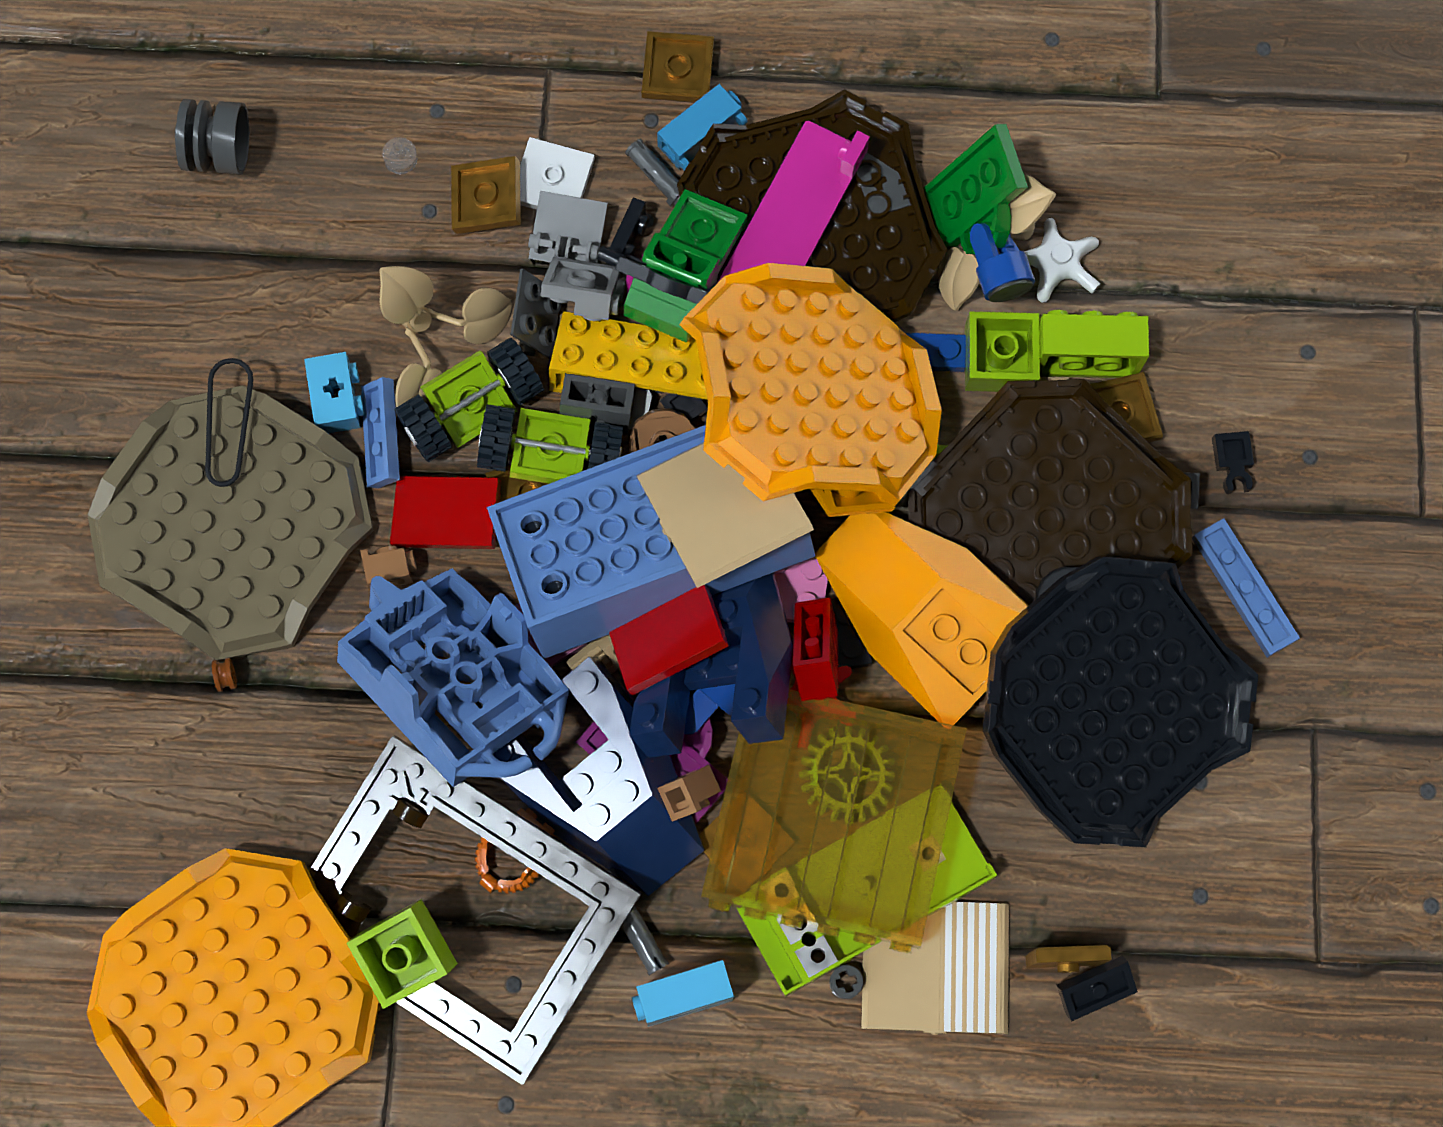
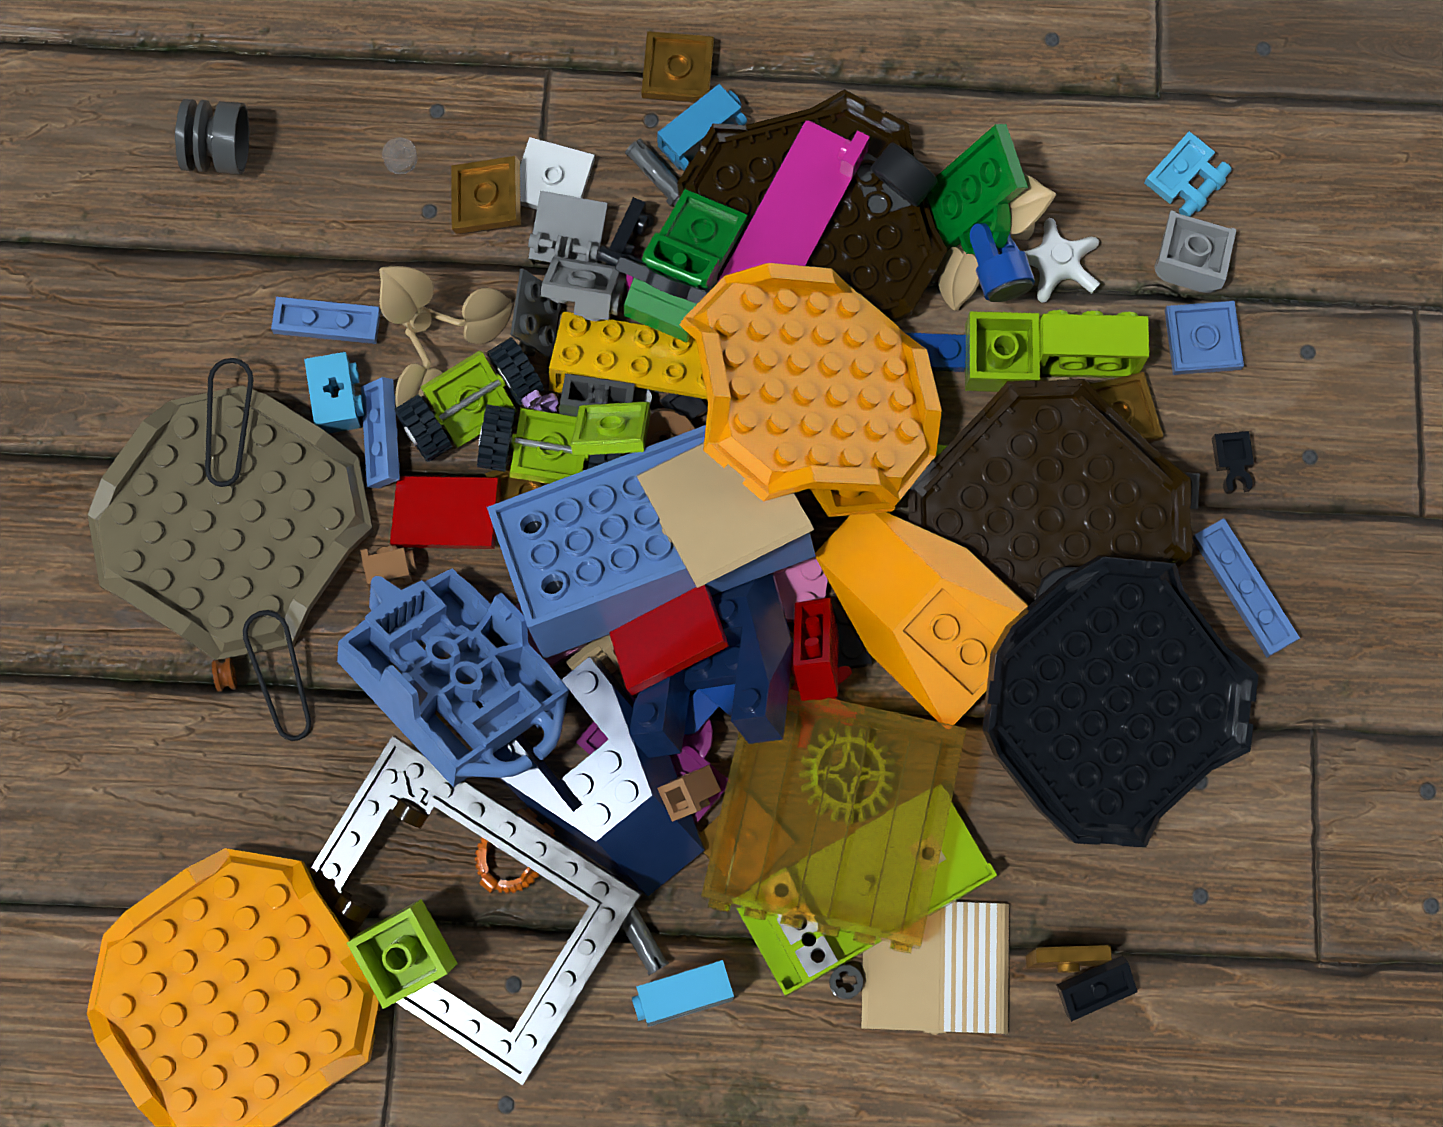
none -> black piece [243,610,312,741]
none -> medium blue plate [271,297,381,344]
none -> lavender piece [521,390,558,413]
none -> lime plate [571,402,651,456]
none -> black tyre [871,143,938,206]
none -> medium azure plate [1144,131,1232,217]
none -> light grey slope [1154,210,1236,293]
none -> medium blue plate [1164,301,1244,375]

